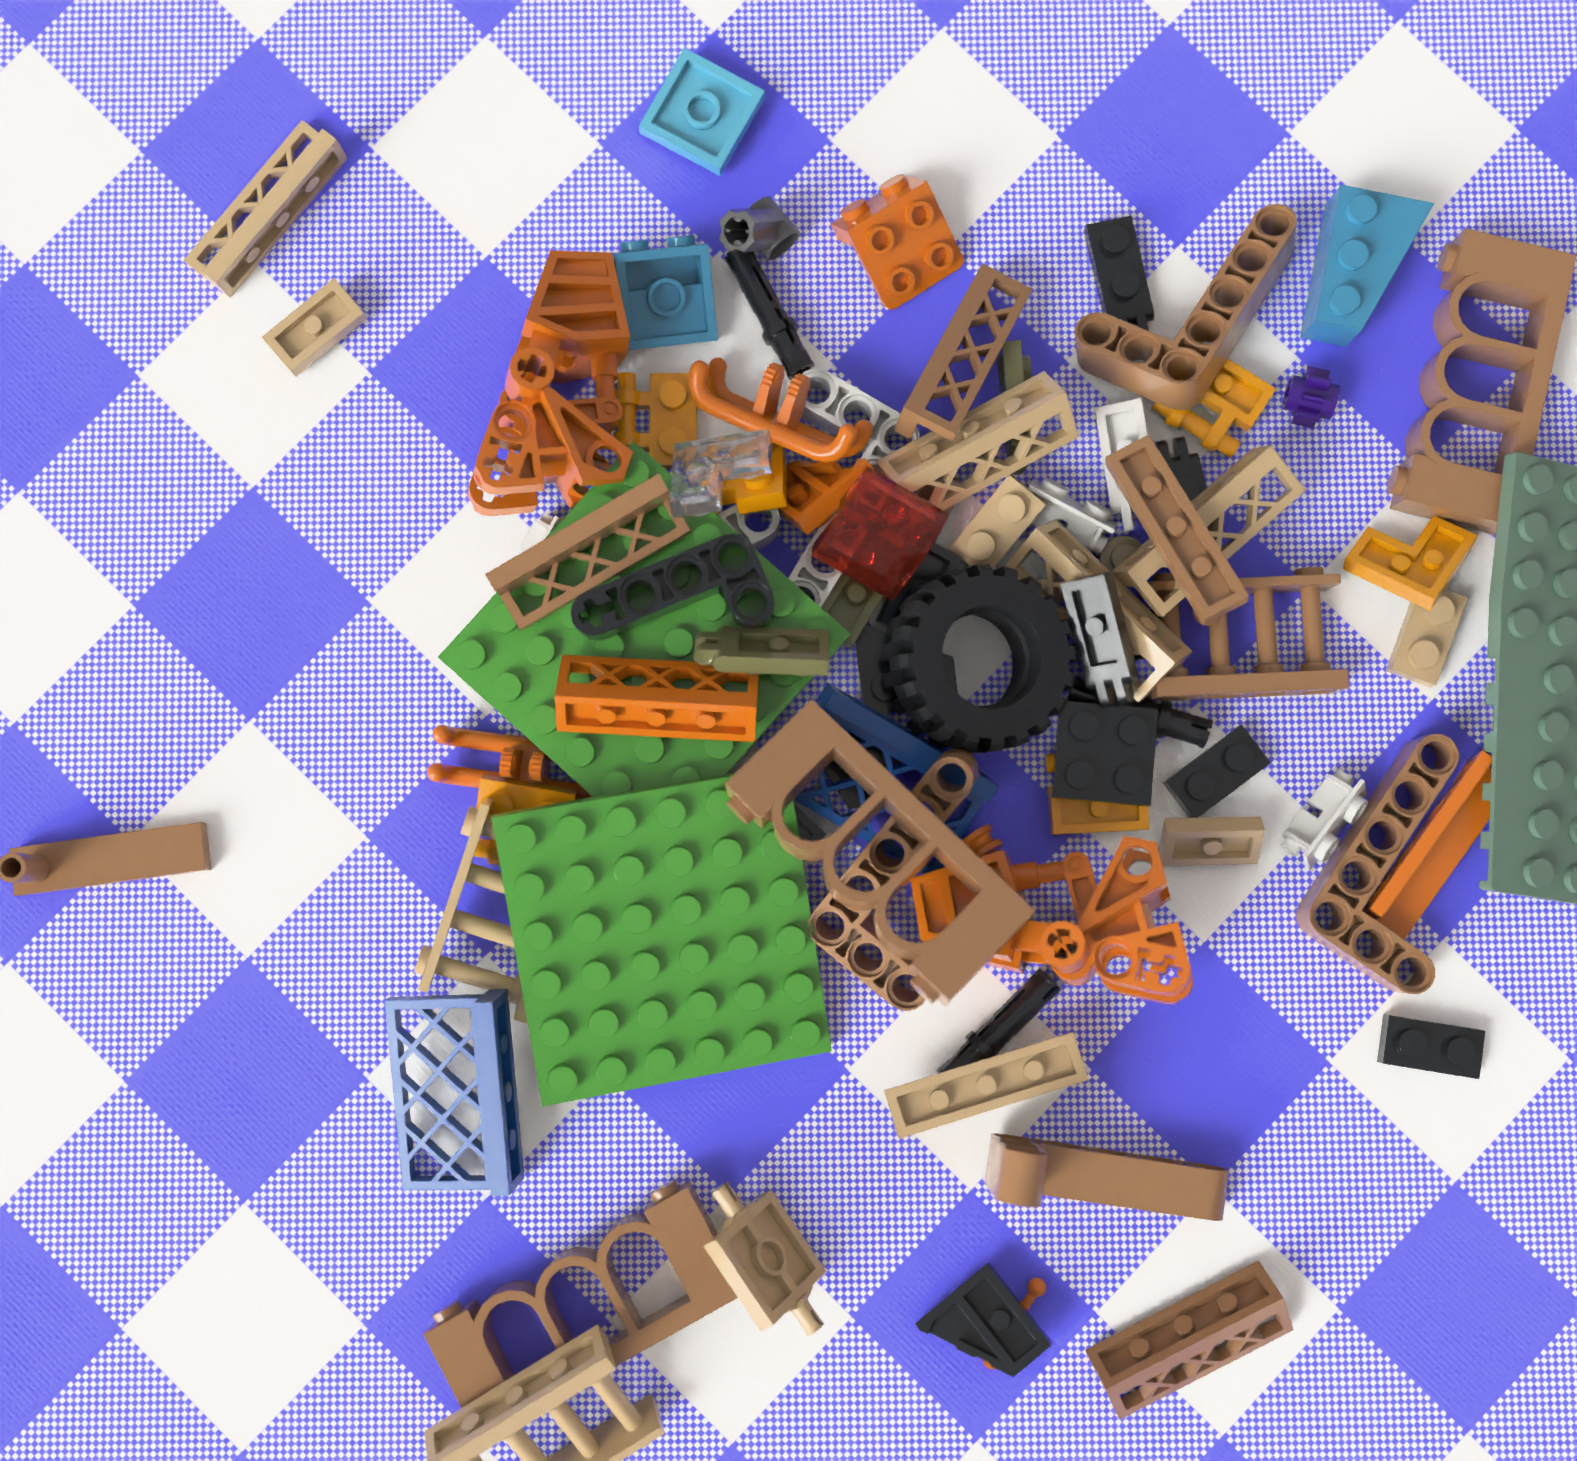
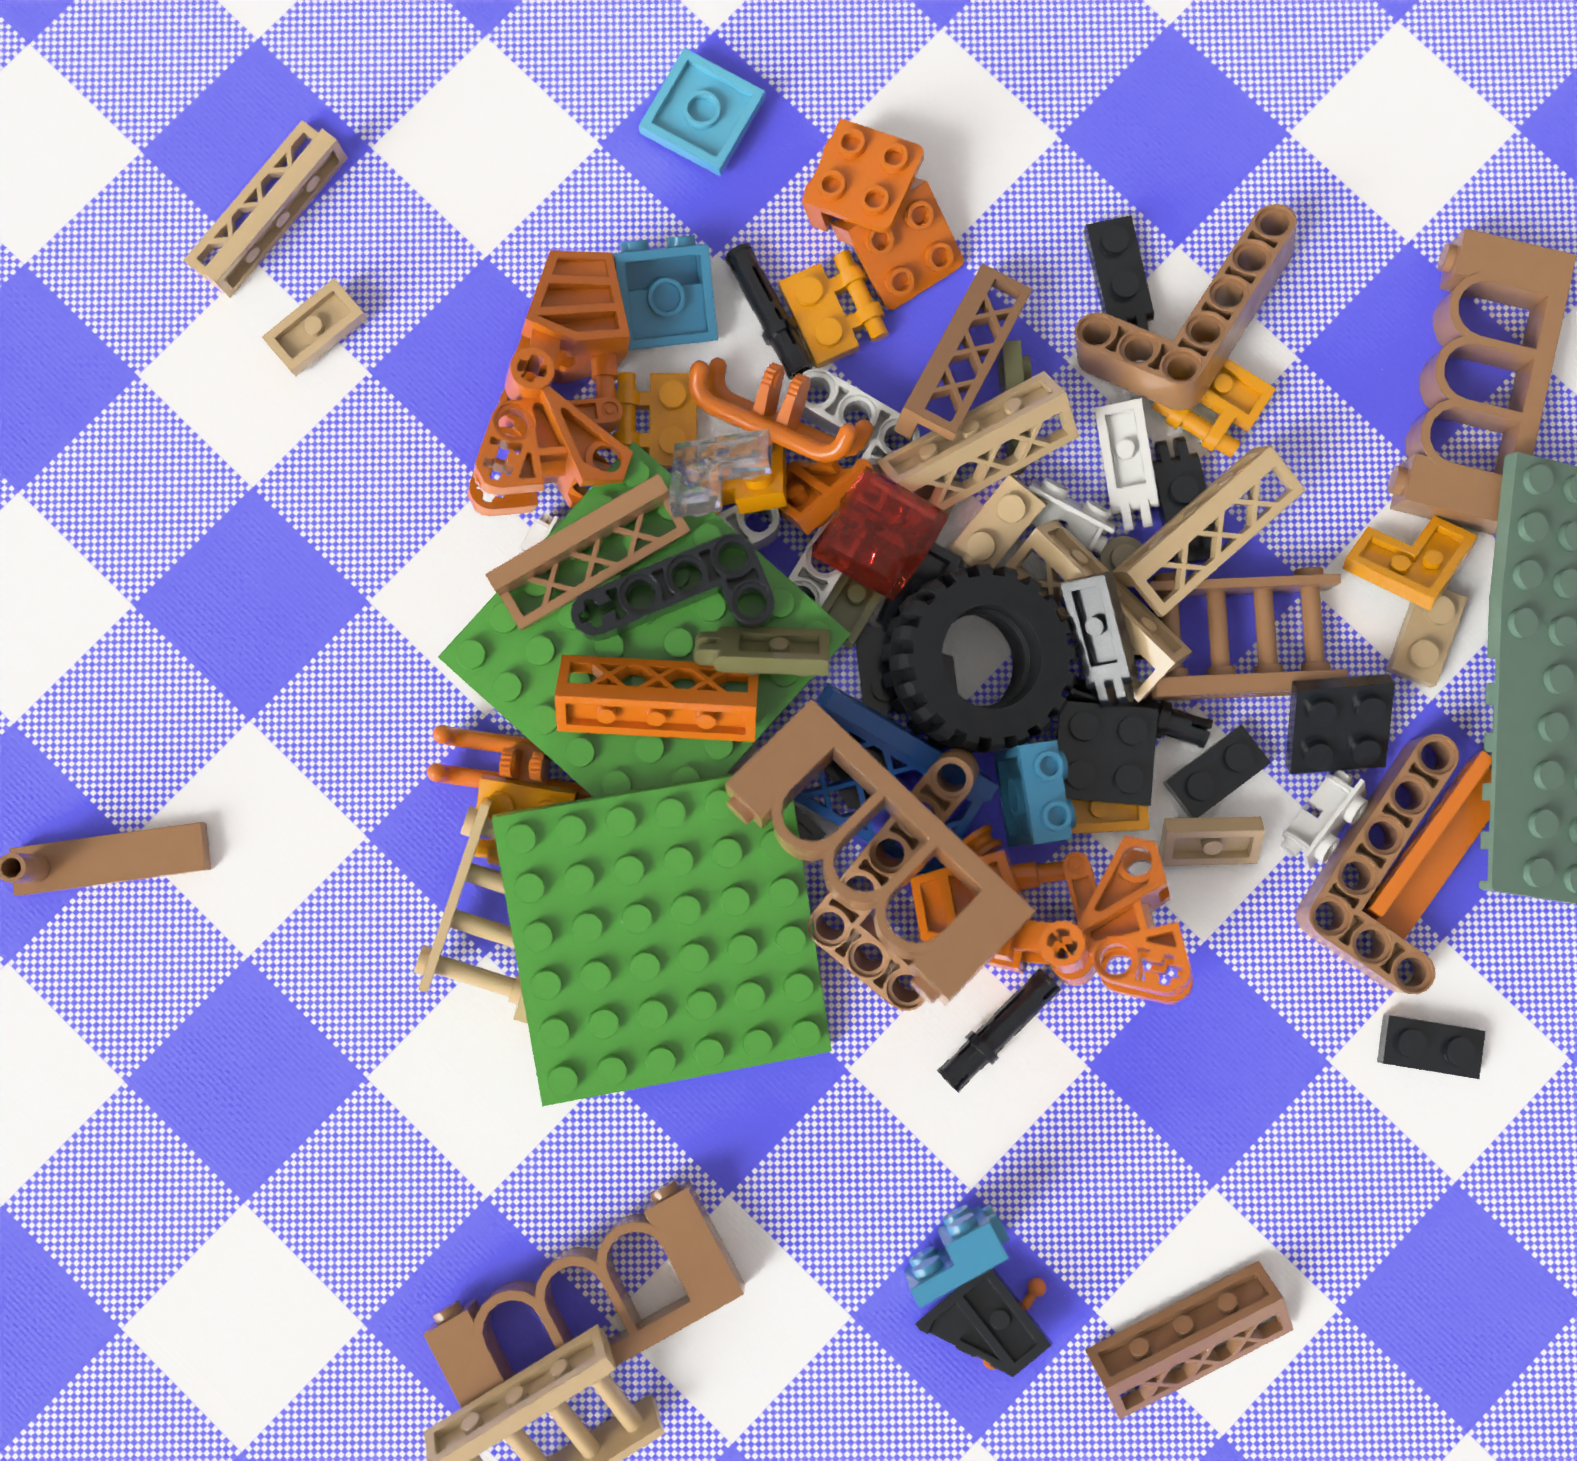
fence [384,989,524,1196] -> none
tan plate [704,1181,827,1336] -> none
dark grey piece [719,196,800,261] -> none
tan fence [884,1032,1089,1139] -> none
medium nougat beam [984,1133,1229,1221] -> none
medium nougat piece [1105,434,1249,626] -> none
dark purple gear [1282,366,1340,429] -> none
dark azure wedge [1300,184,1434,347] -> none
none -> light orange plate [778,250,889,368]
none -> orange bracket [802,118,924,233]
none -> dark azure plate [904,1204,1010,1308]
none -> dark azure plate [993,740,1076,847]
none -> black plate [1285,674,1395,774]

